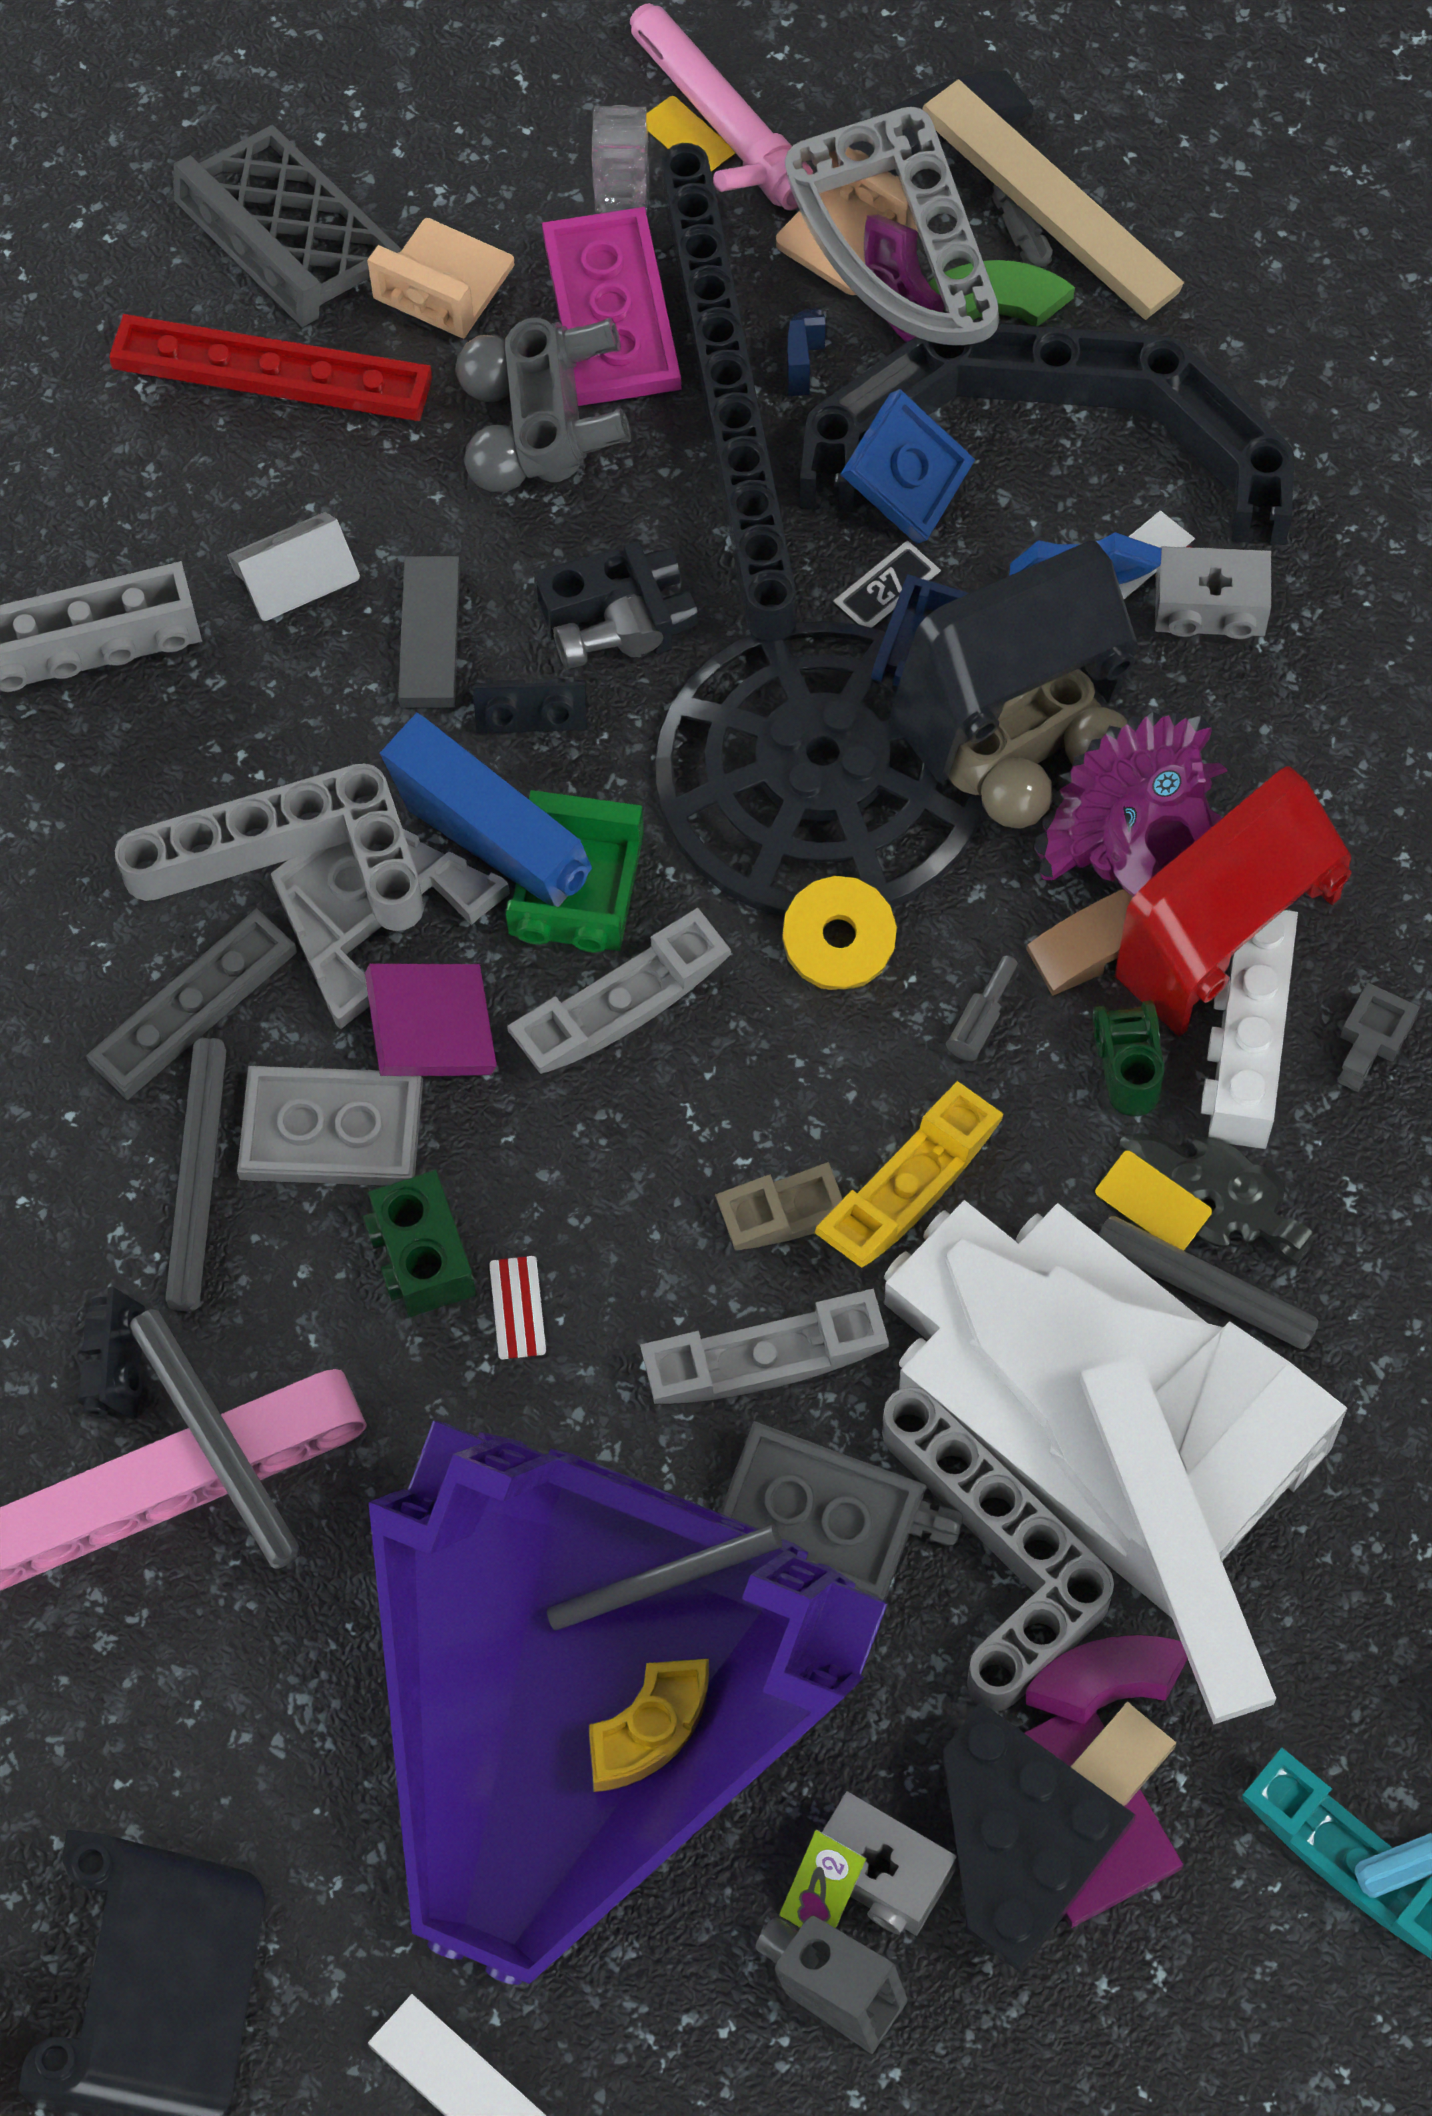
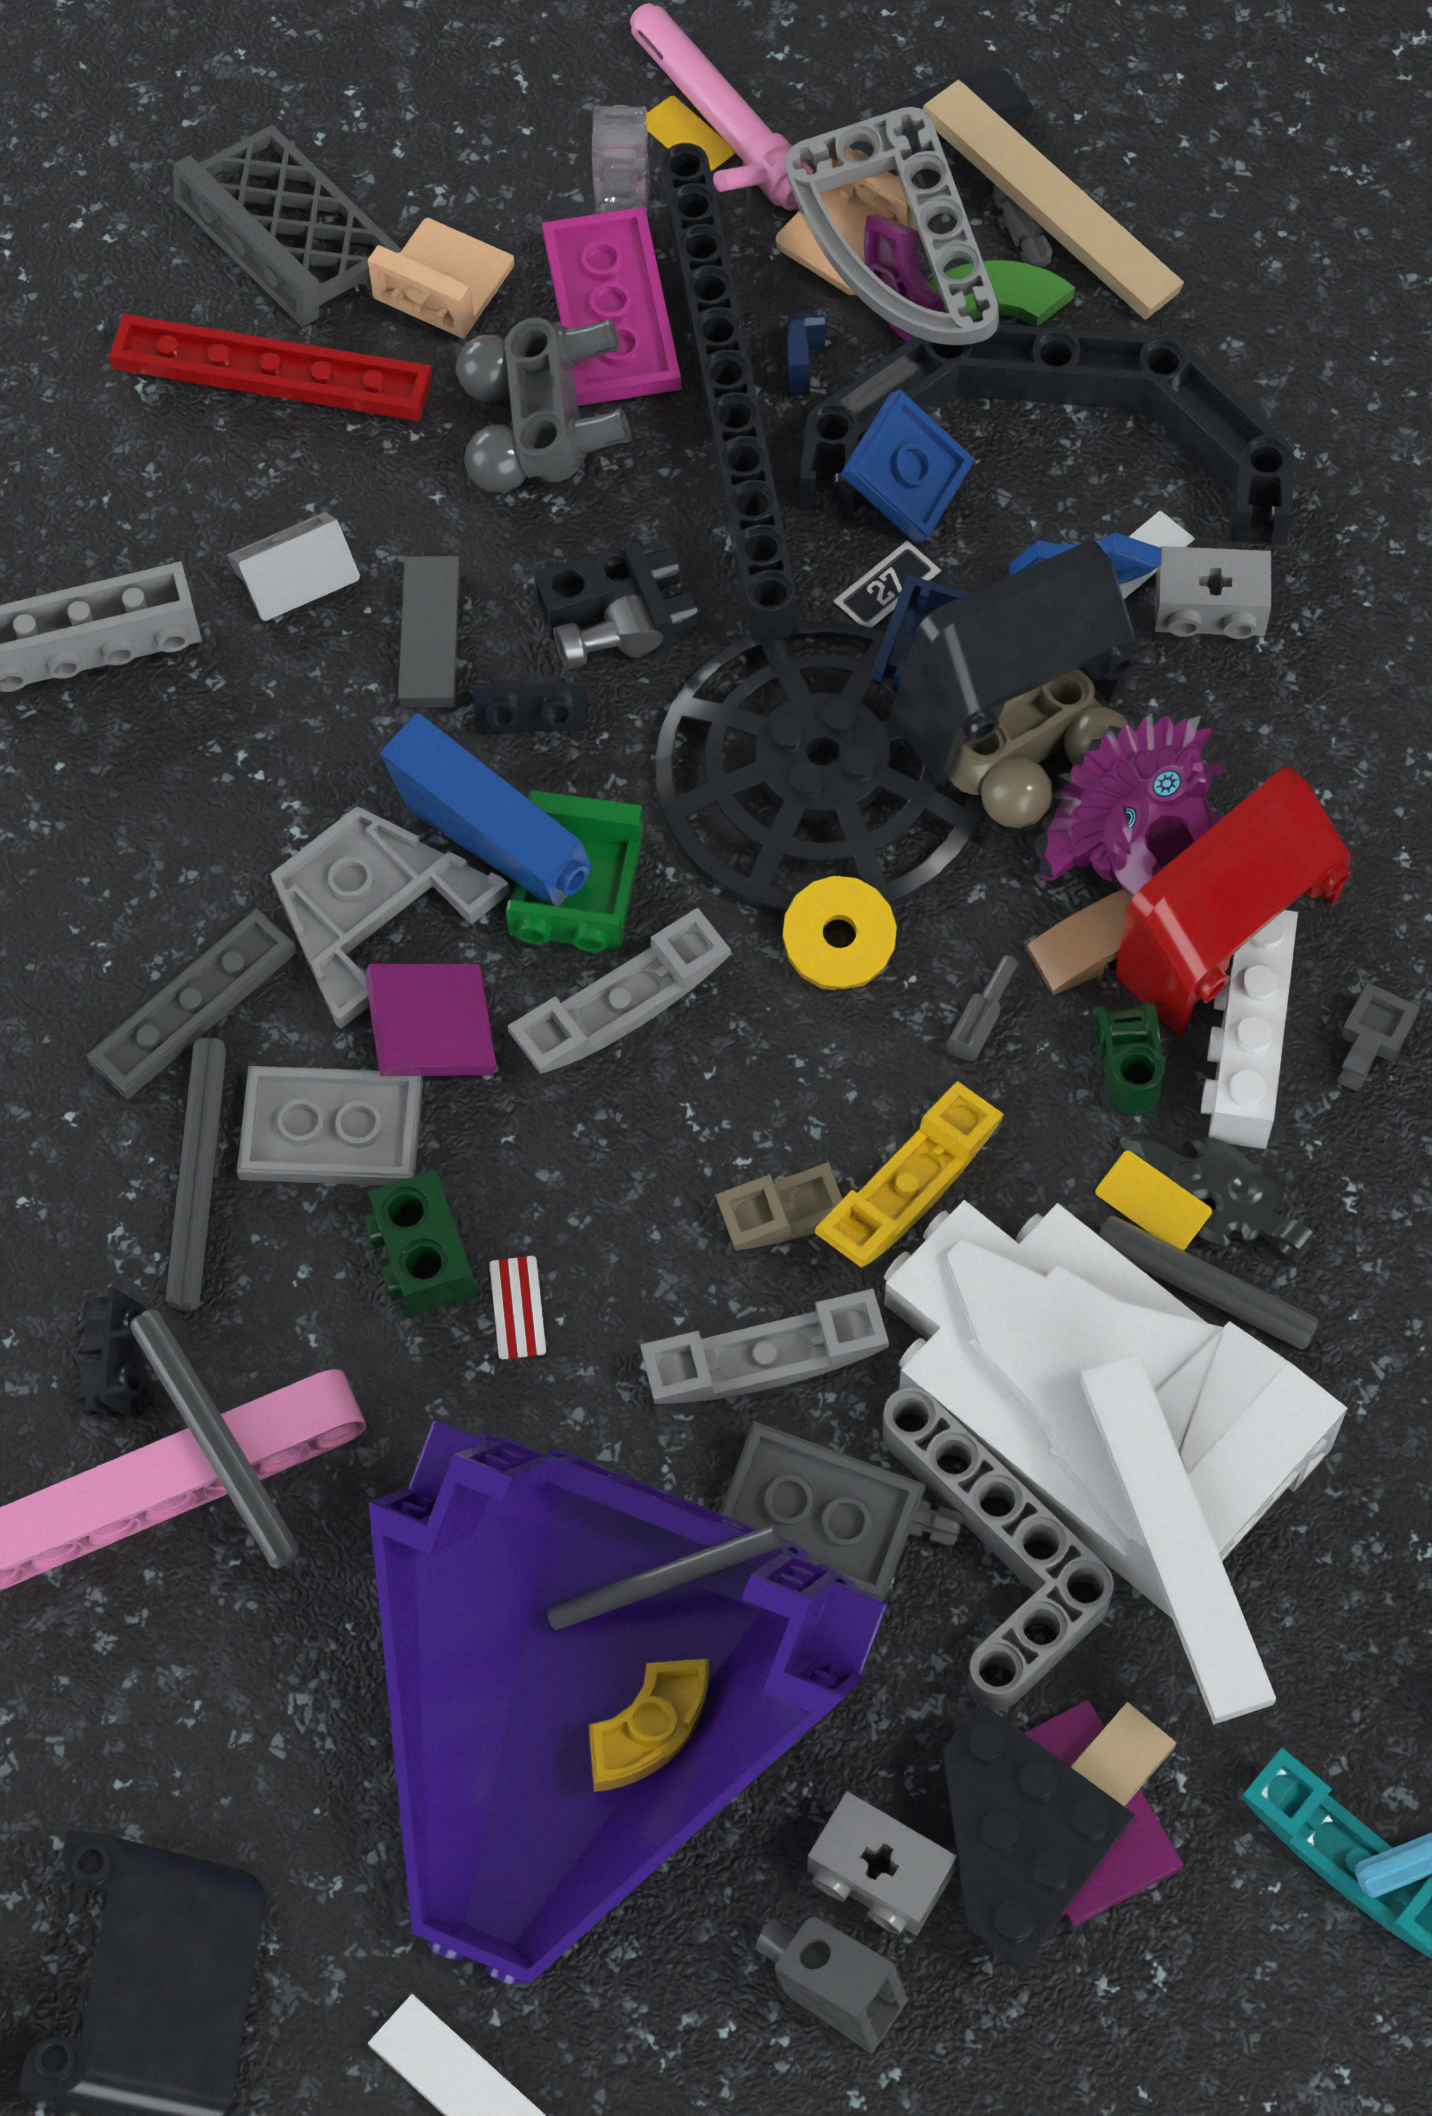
light grey beam [115,763,424,931] -> none
lime sticker [779,1830,867,1928] -> none
magenta tile [1026,1635,1188,1724] -> none

